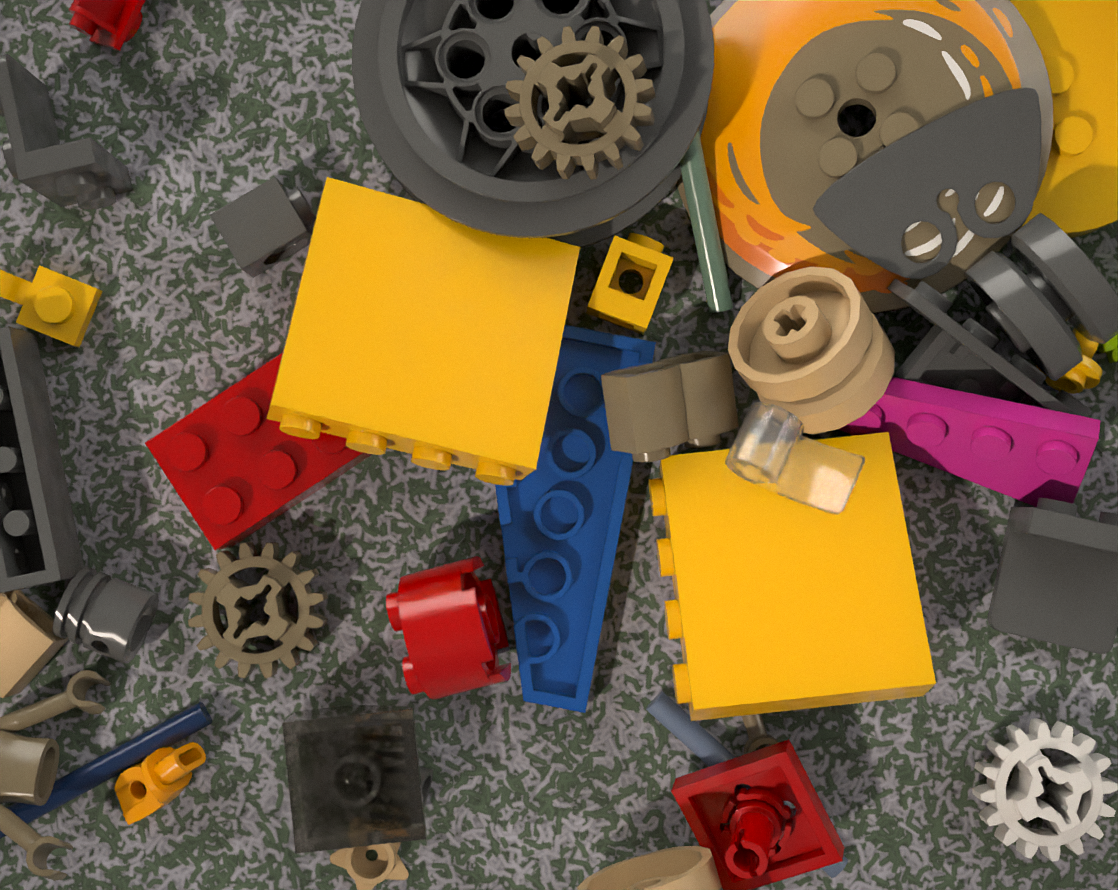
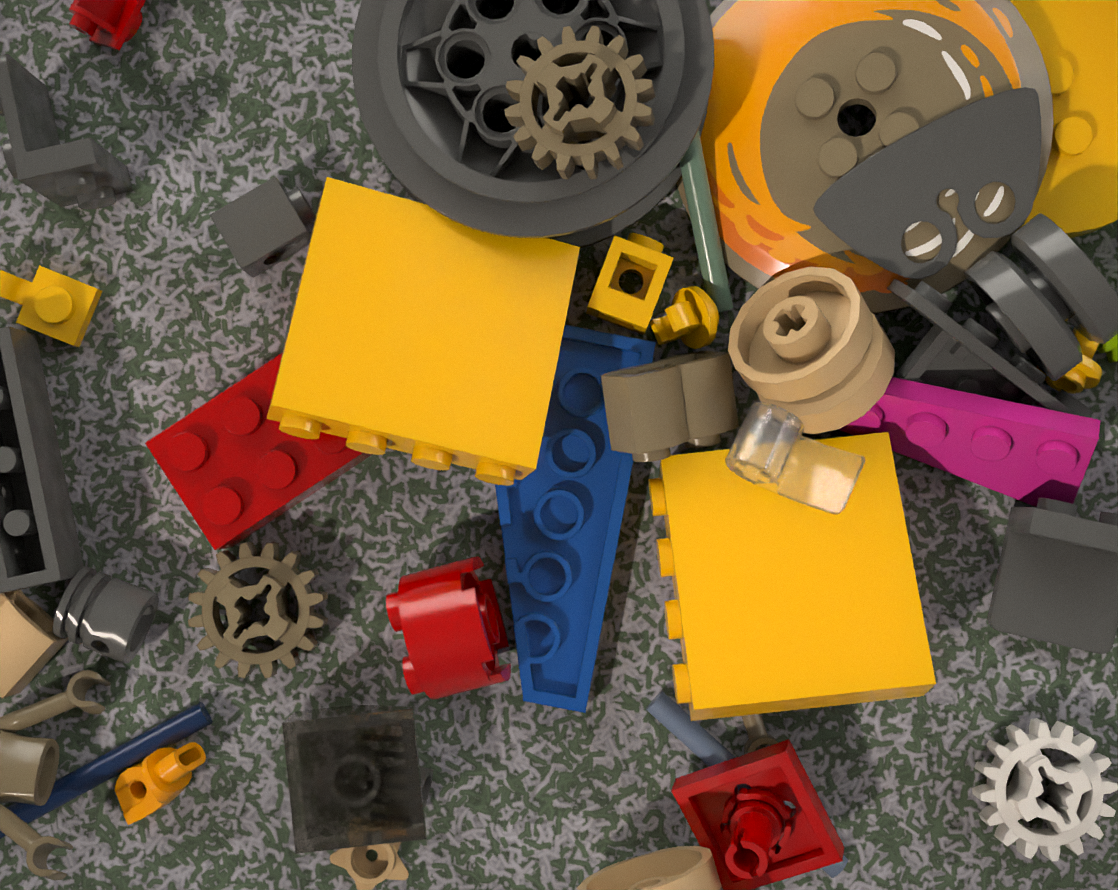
none -> yellow plate [649,286,719,349]

